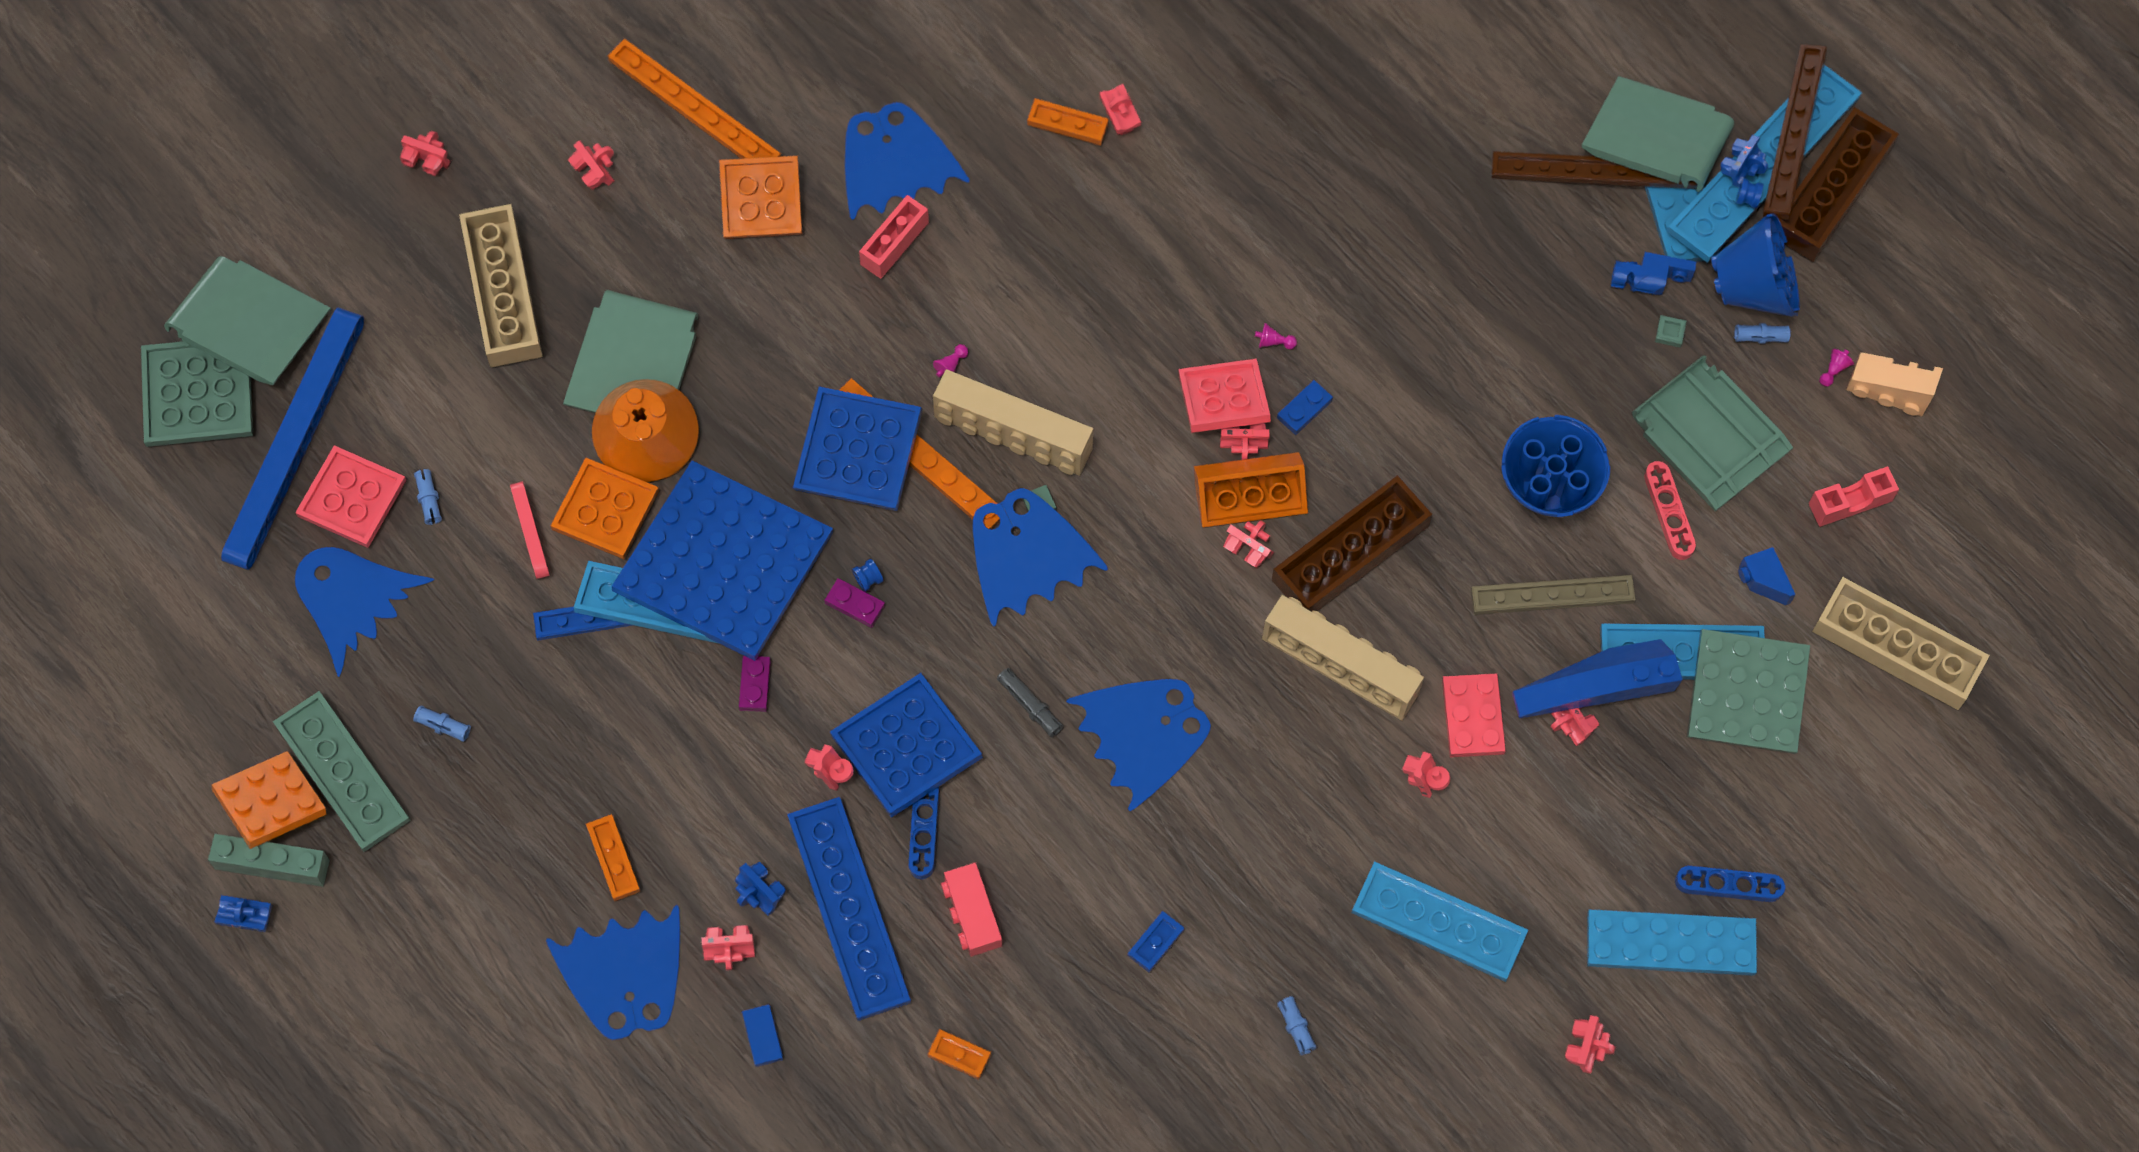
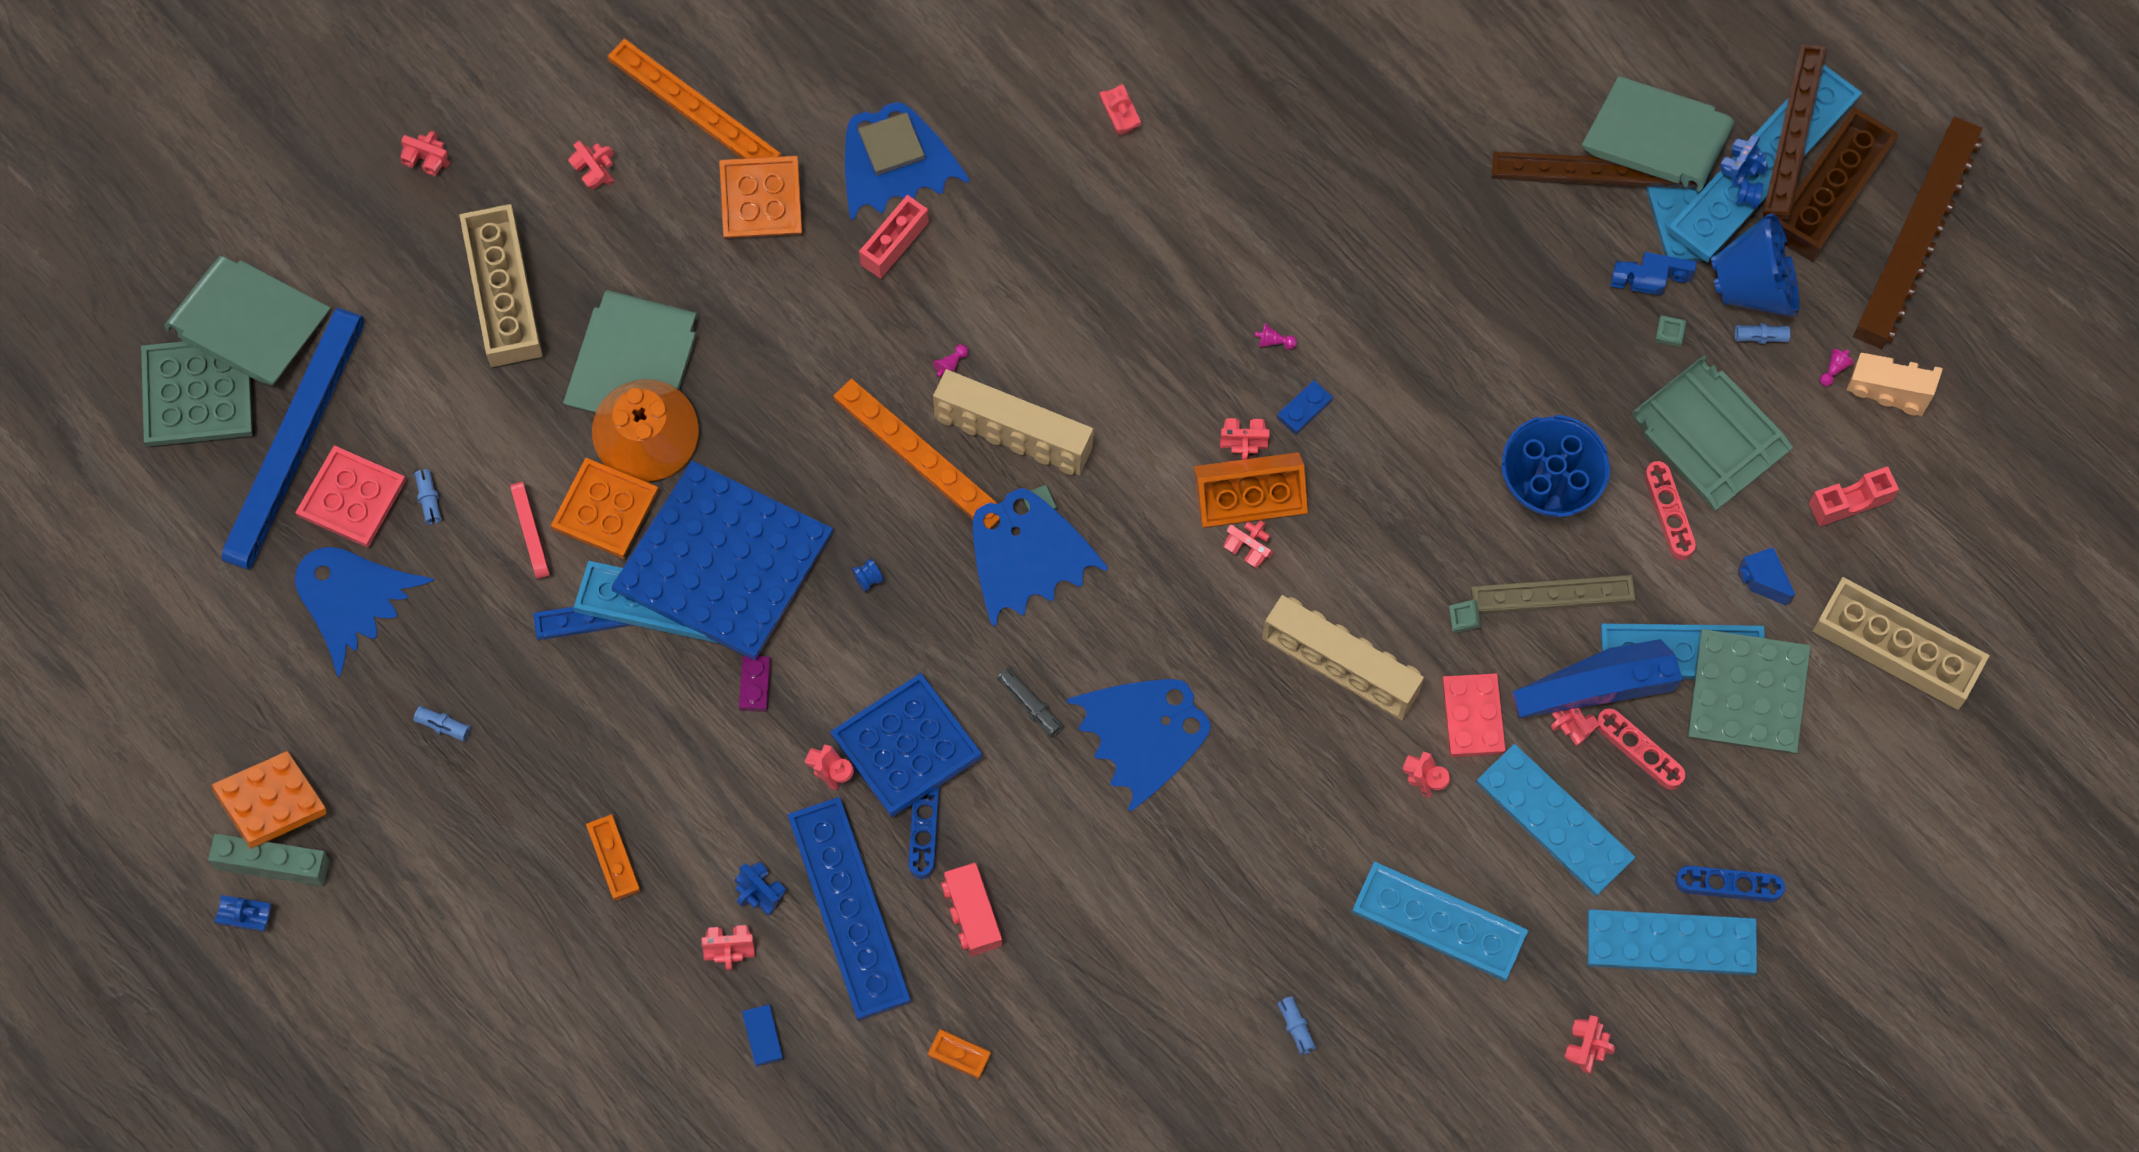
sand green plate [273,691,410,852] -> none
blue piece [546,905,680,1040] -> none
blue plate [793,387,923,511] -> none
magenta plate [824,578,885,628] -> none
orange plate [1027,98,1109,145] -> none
blue plate [1128,911,1184,973] -> none
coral plate [1178,359,1270,433] -> none
reddish brown brick [1272,475,1432,612] -> none
none -> dark tan tile [858,112,925,176]
none -> sand green tile [1449,599,1481,633]
none -> dark azure plate [1476,743,1635,897]
none -> coral beam [1597,709,1685,790]
none -> reddish brown brick [1853,116,1983,350]

